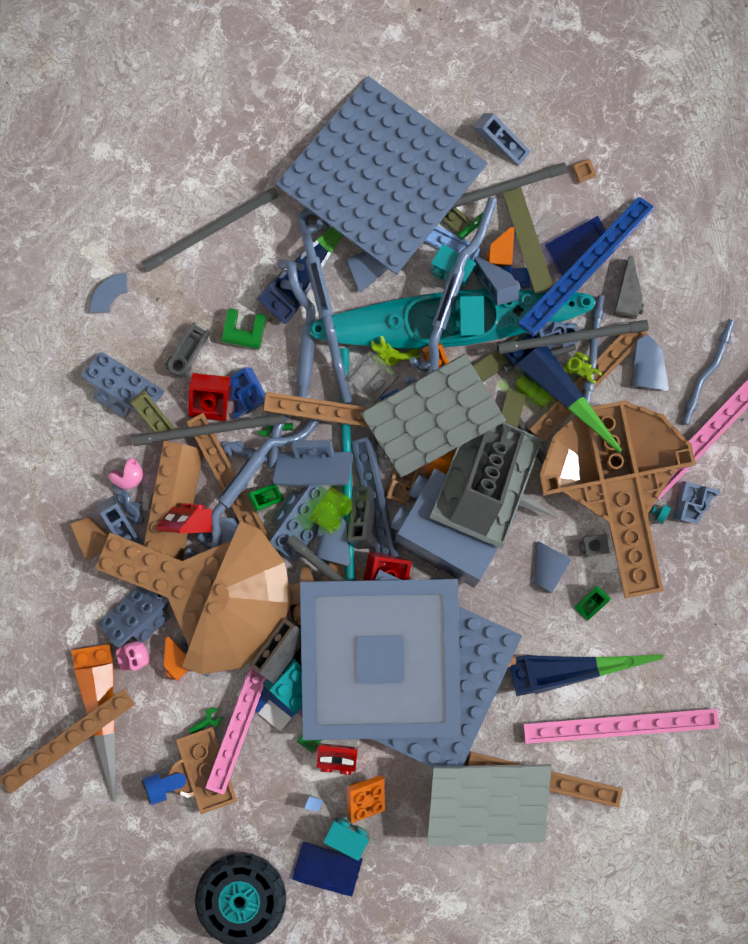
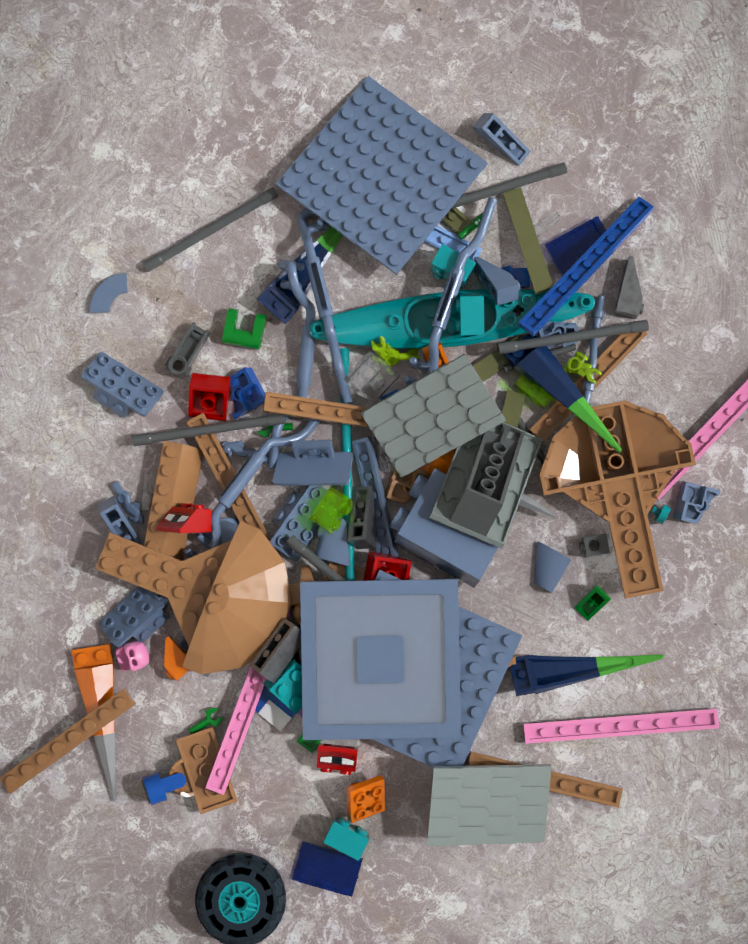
medium nougat slope [70,517,109,560] -> none
bright pink helmet [108,457,143,490] -> none
olive tile [129,389,176,443] -> none
green slope [248,484,284,513] -> none
light blue piece [305,795,323,811] -> none
sand blue panel [346,251,388,292] -> none
orange slope [485,227,514,268] -> none
medium nougat tile [572,158,597,184] -> none
sand blue panel [632,334,669,391] -> none
sand blue bar [682,319,735,425] -> none

